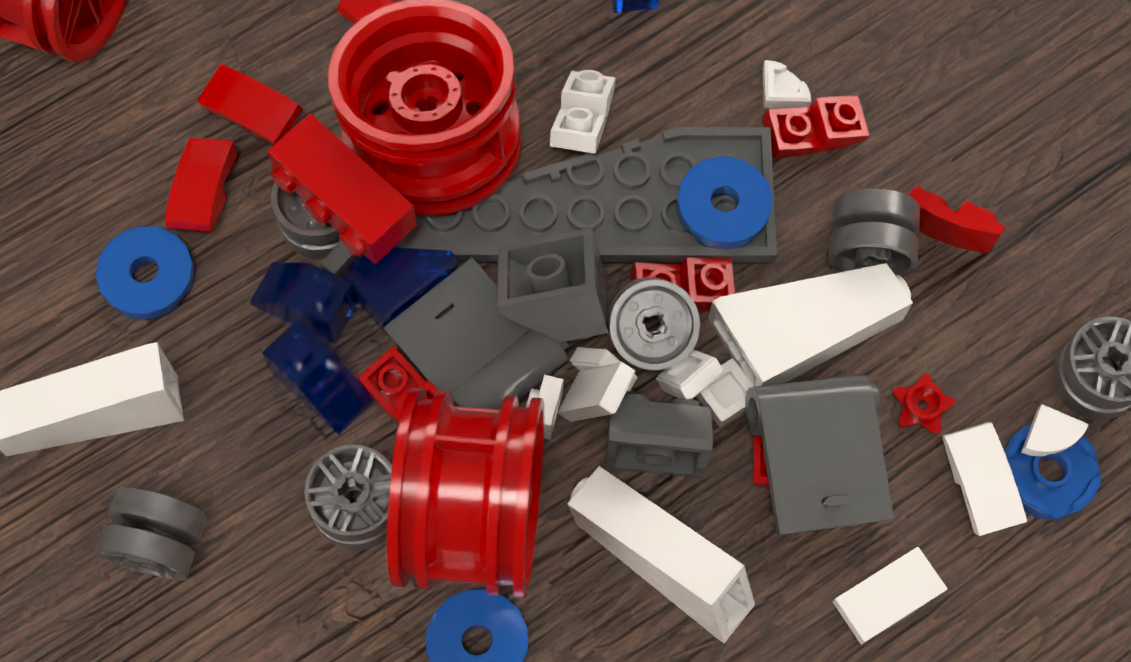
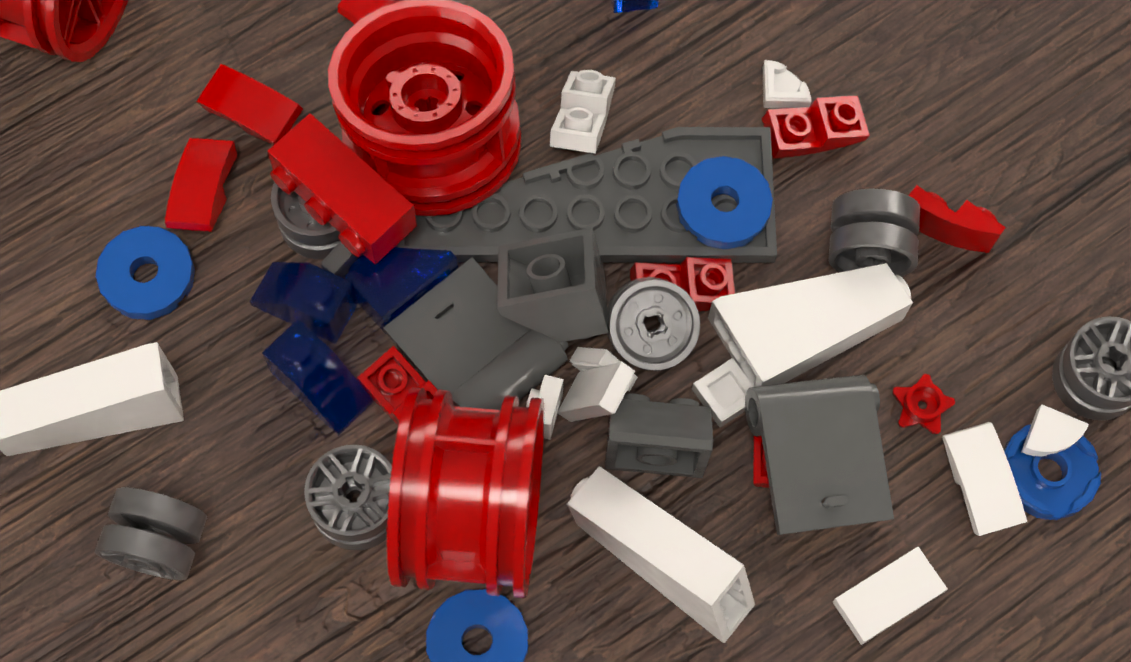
white tile [656,349,724,400] -> none

